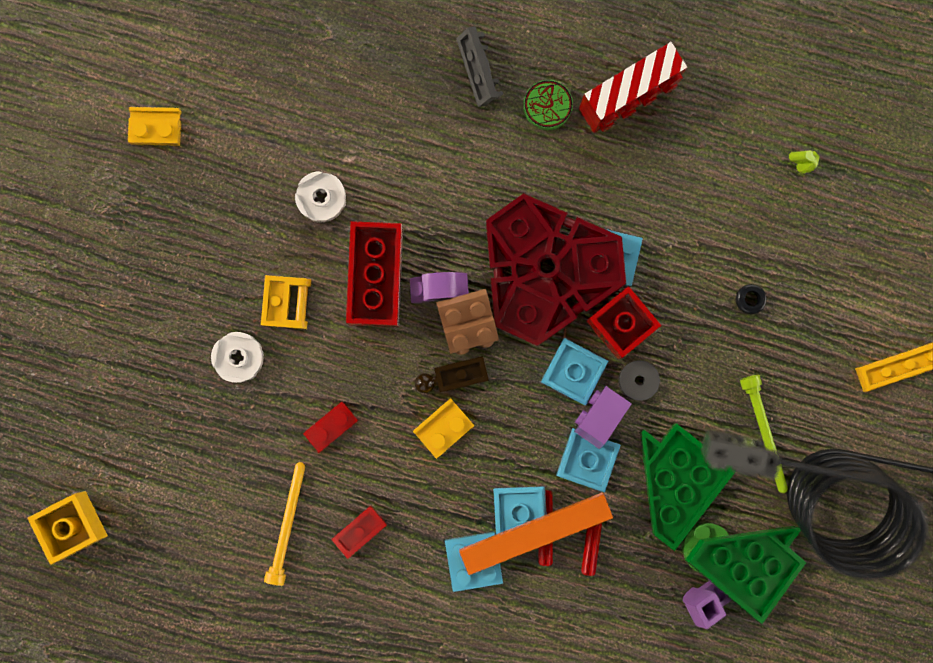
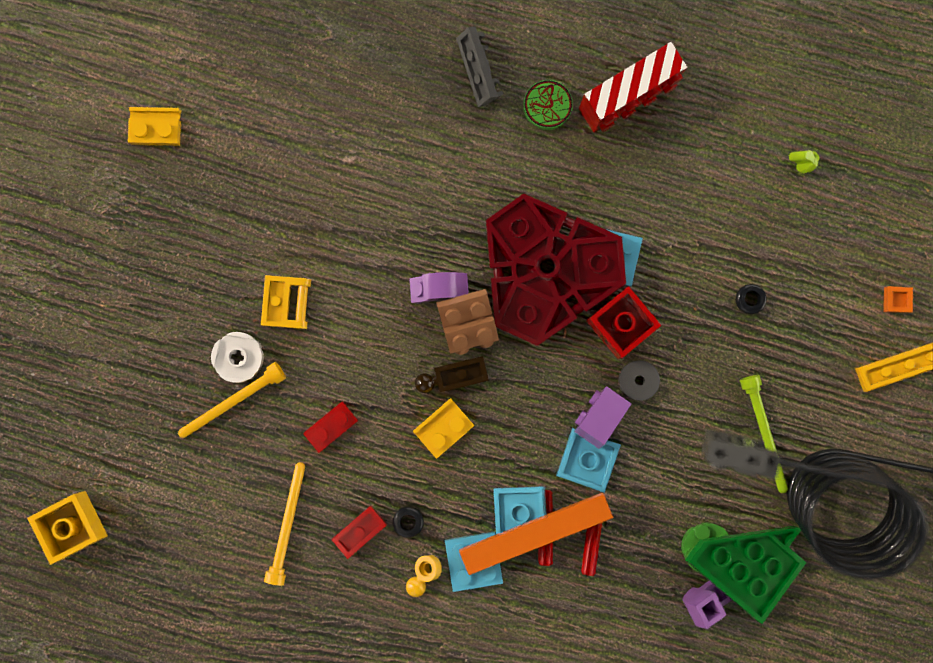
white plate [295,171,346,223] -> none
red brick [346,221,403,327] -> none
medium azure tile [541,338,609,406] -> none
green wing [640,423,735,551] -> none
none -> yellow piece [178,362,286,438]
none -> black piece [393,506,424,538]
none -> yellow plate [406,555,442,597]
none -> orange plate [884,286,913,313]

